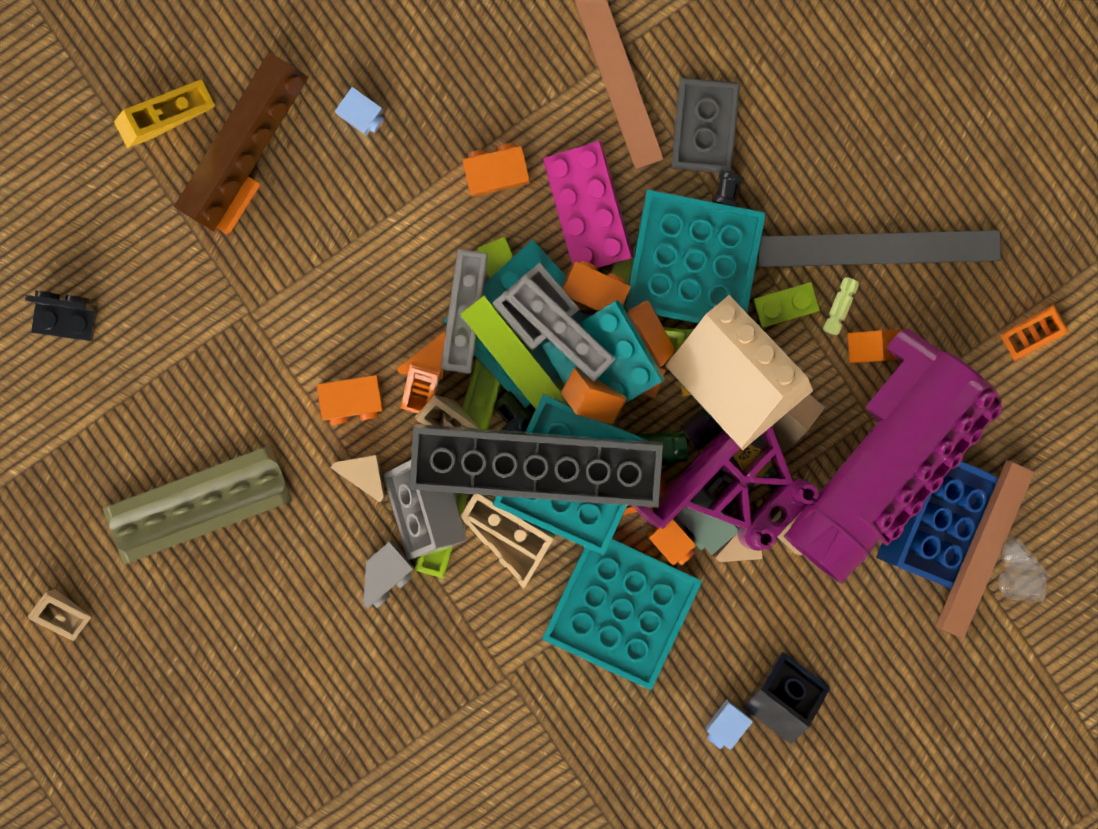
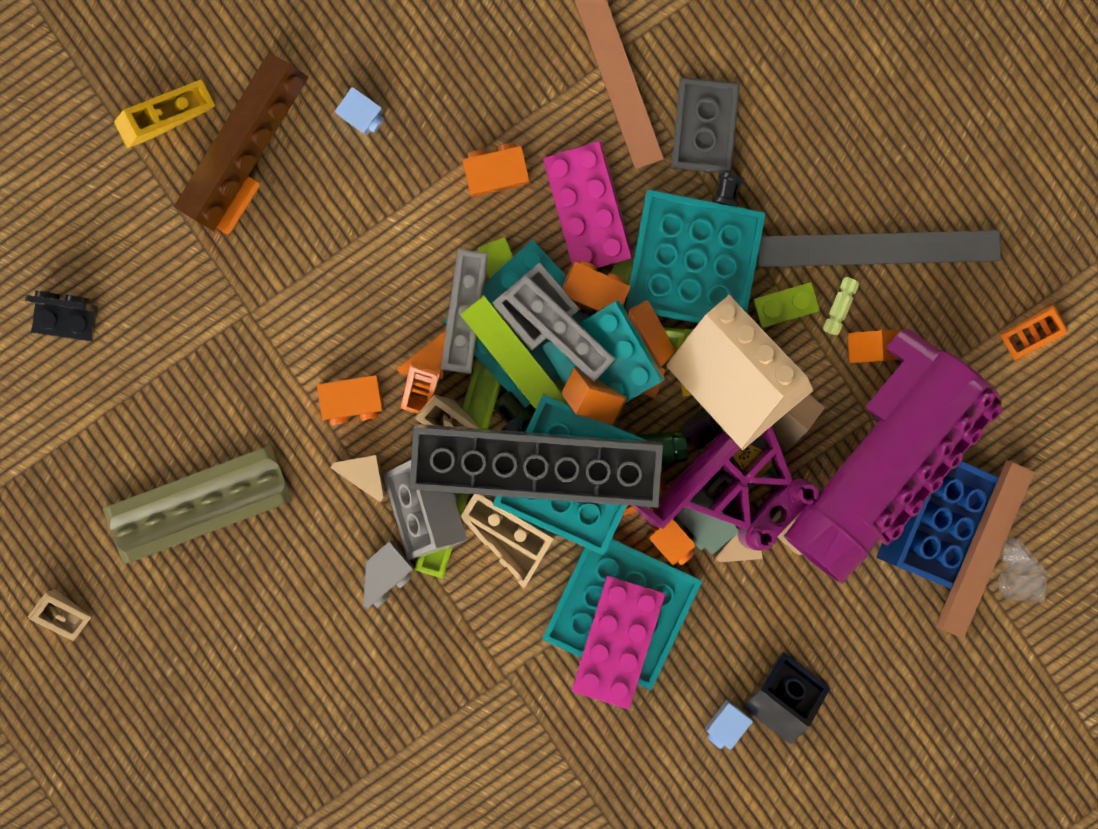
none -> dark pink plate [571,575,665,710]

